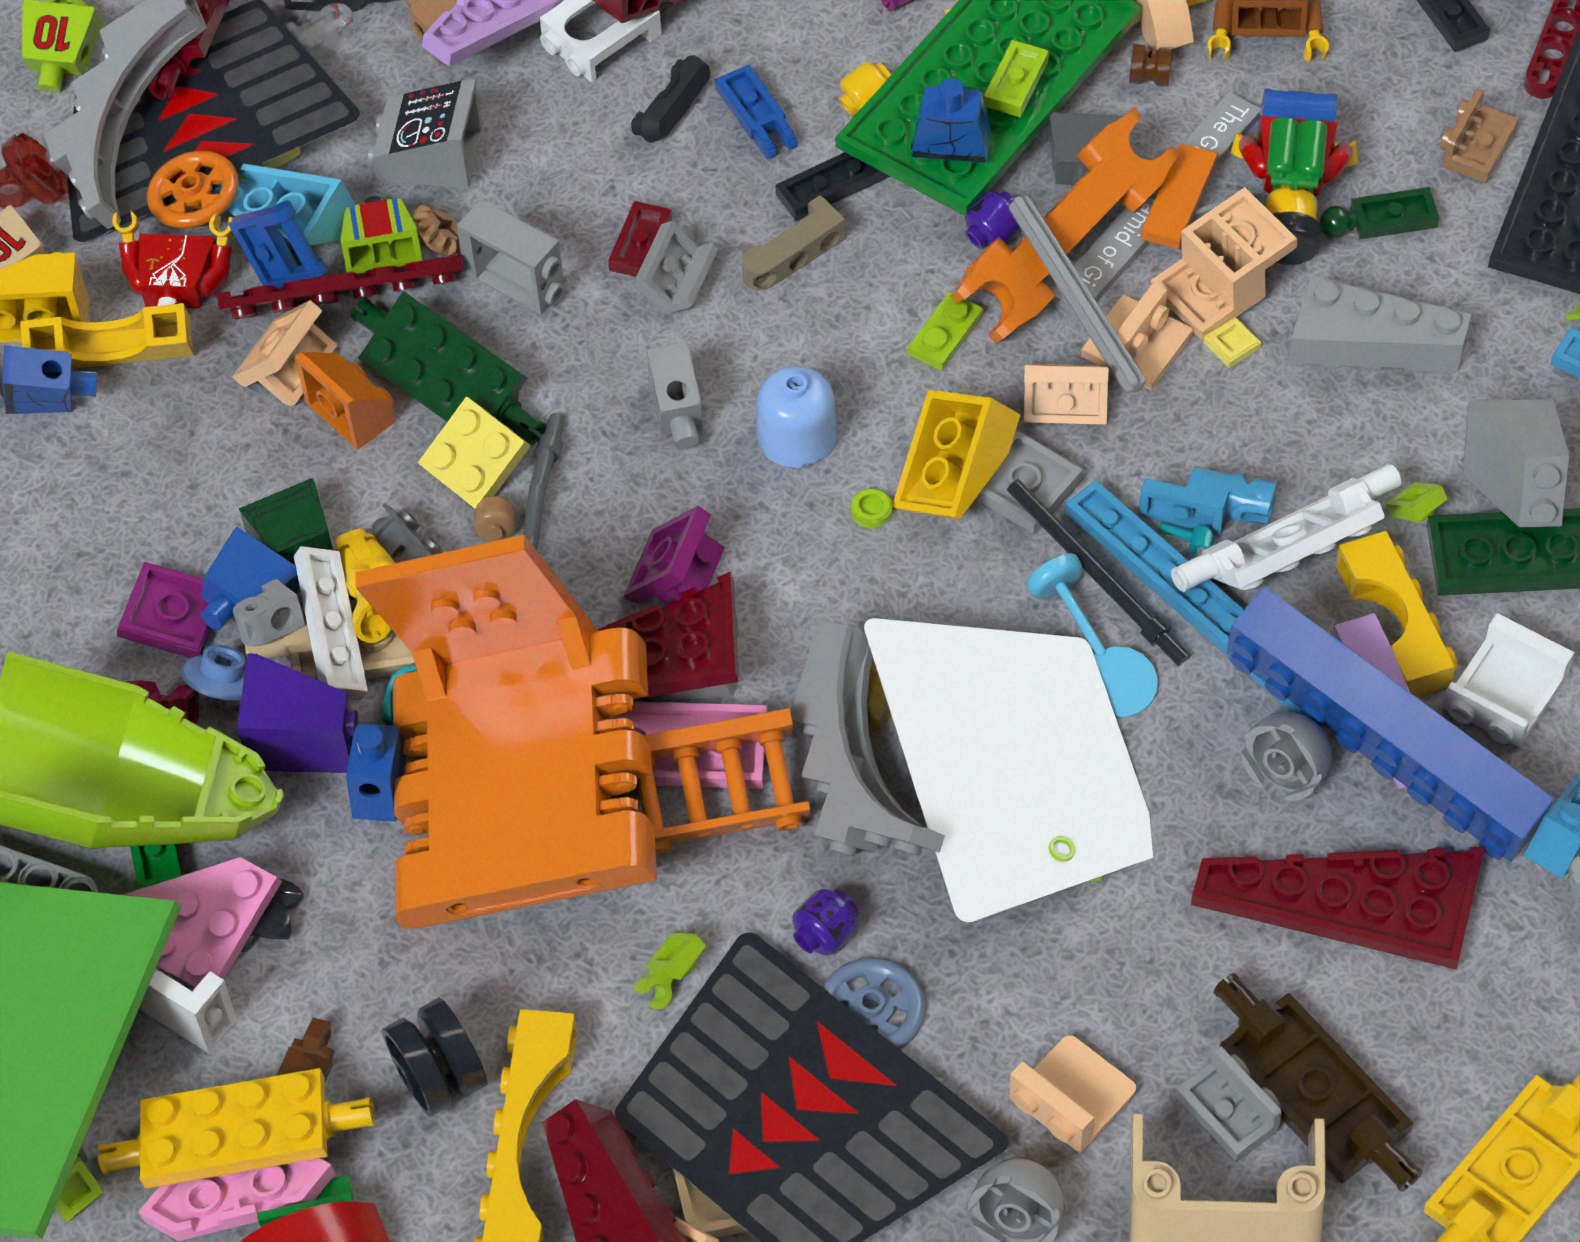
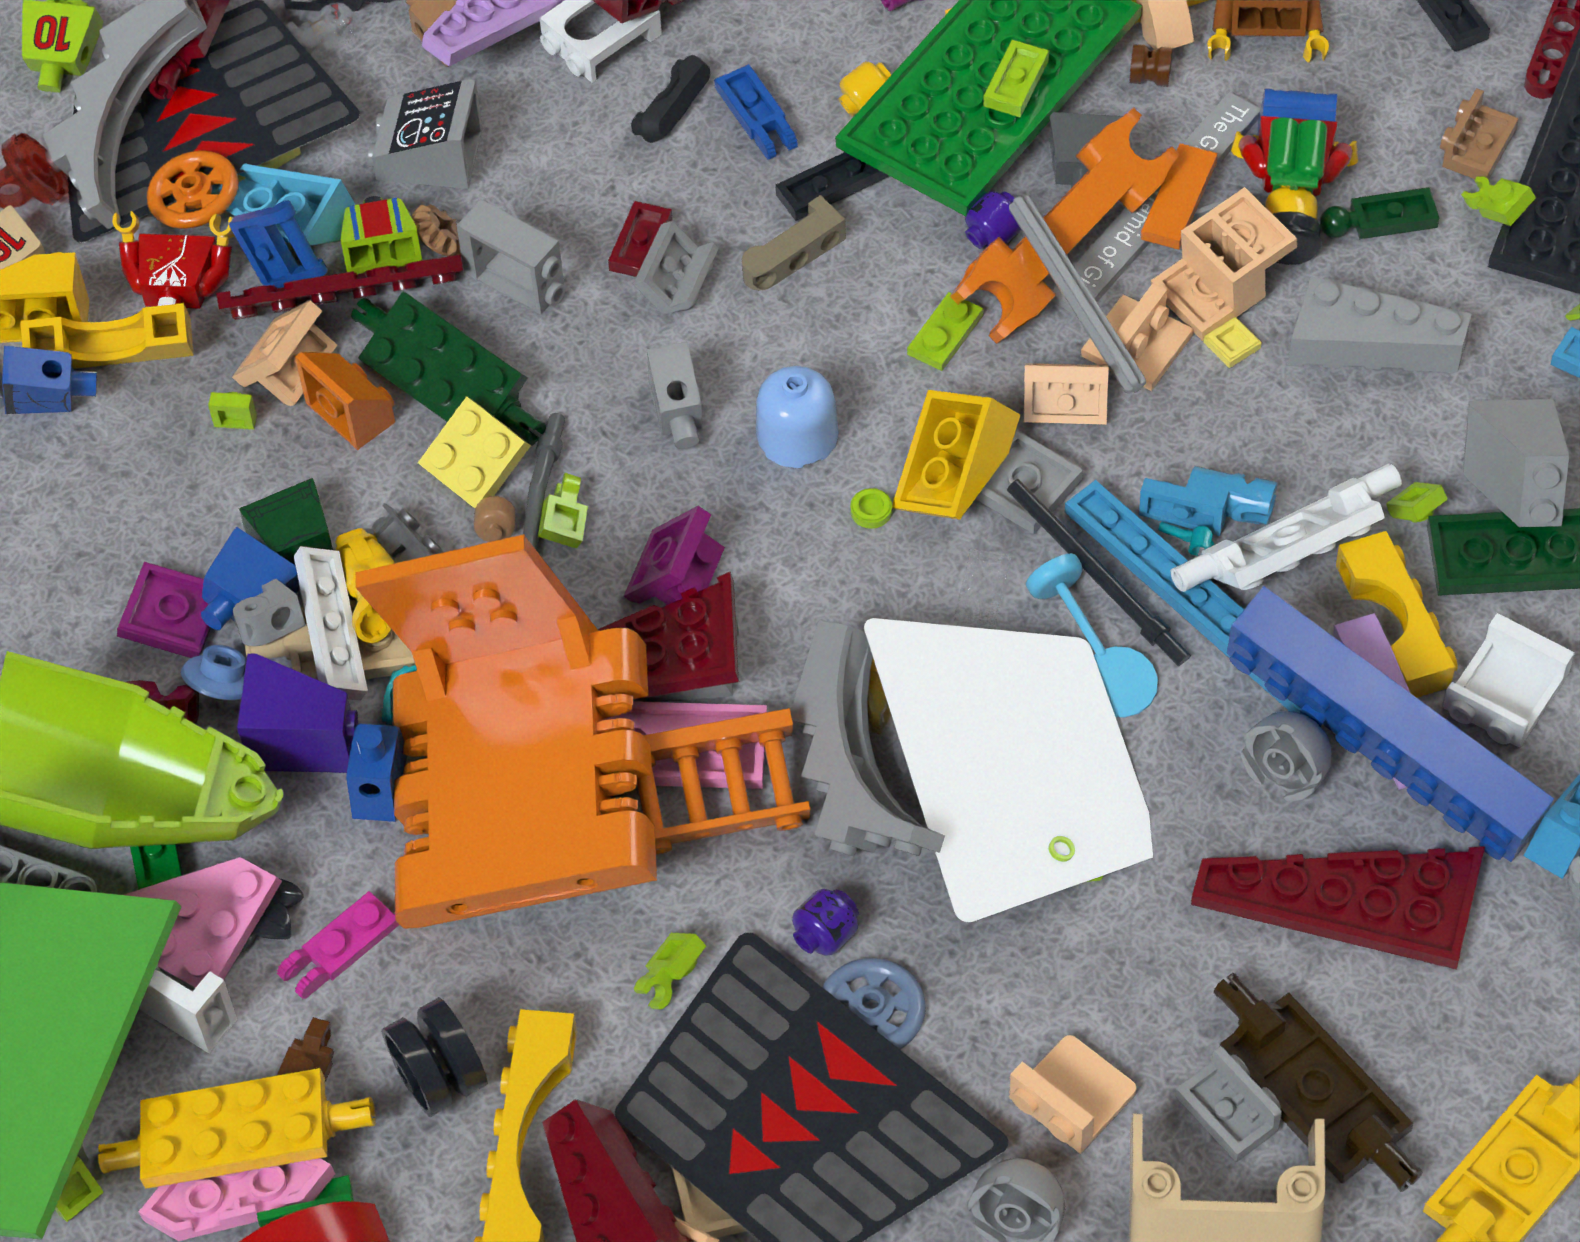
blue torso [911,78,991,163] -> none
none -> lime plate [208,392,257,430]
none -> dark pink hinge [277,891,400,999]
none -> lime plate [538,473,588,548]
none -> lime plate [1461,176,1536,226]

